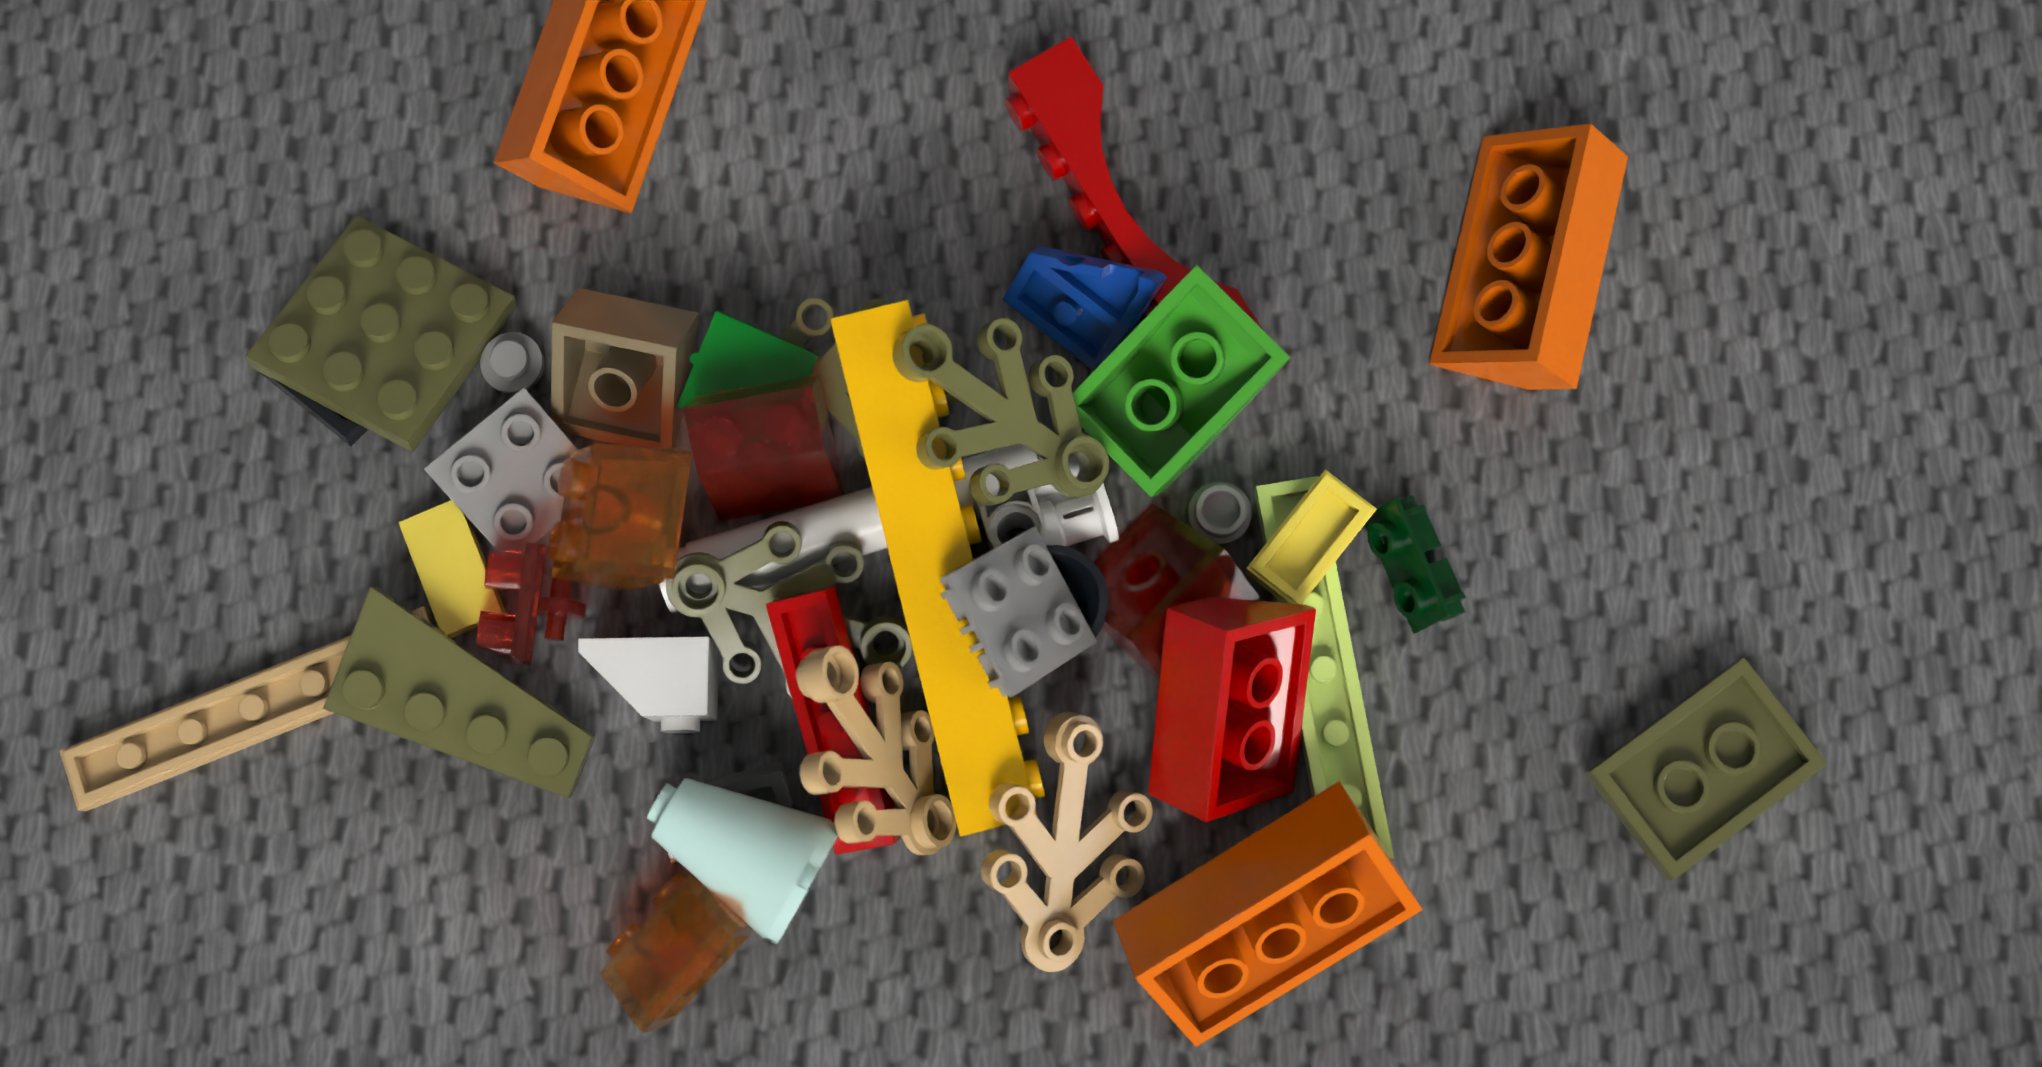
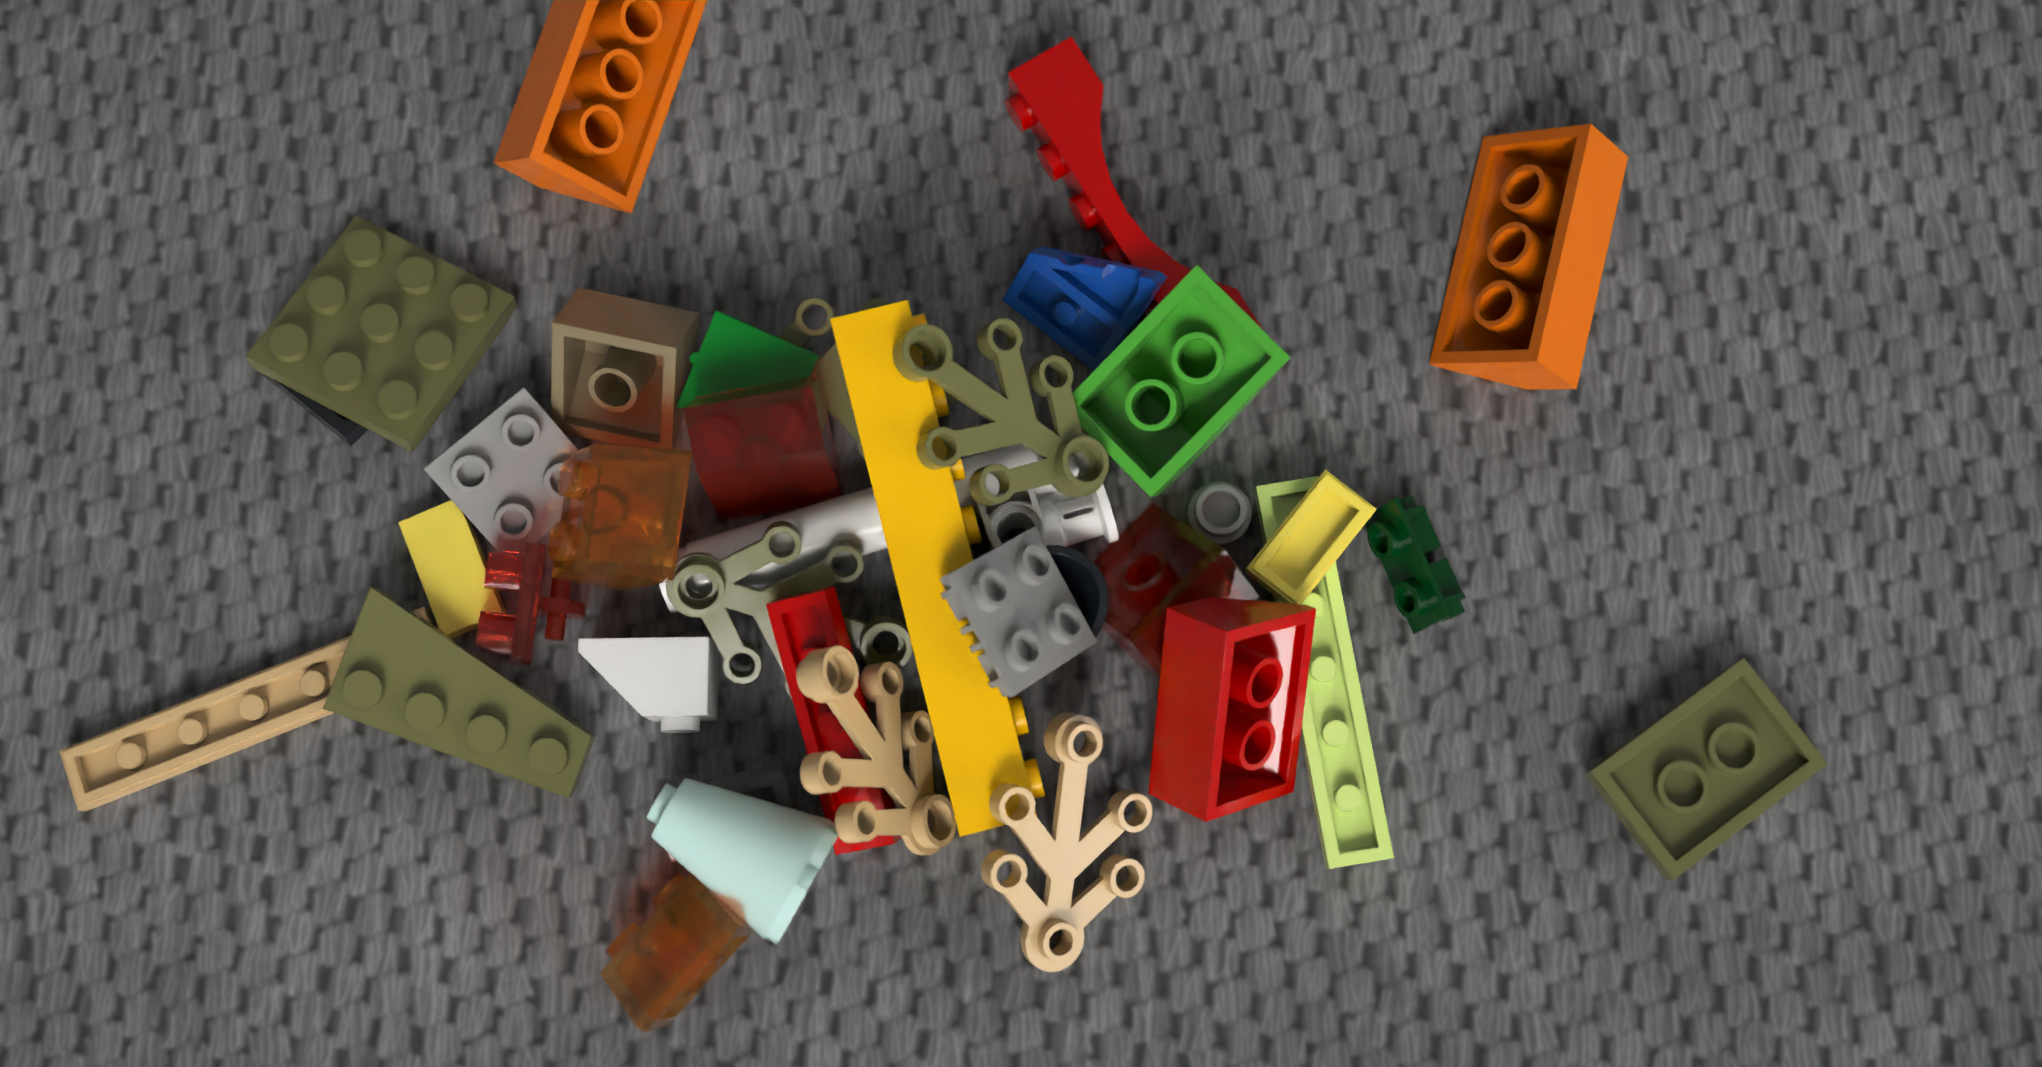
light grey plate [480,332,545,395] -> none
orange slope [1112,781,1423,1047] -> none

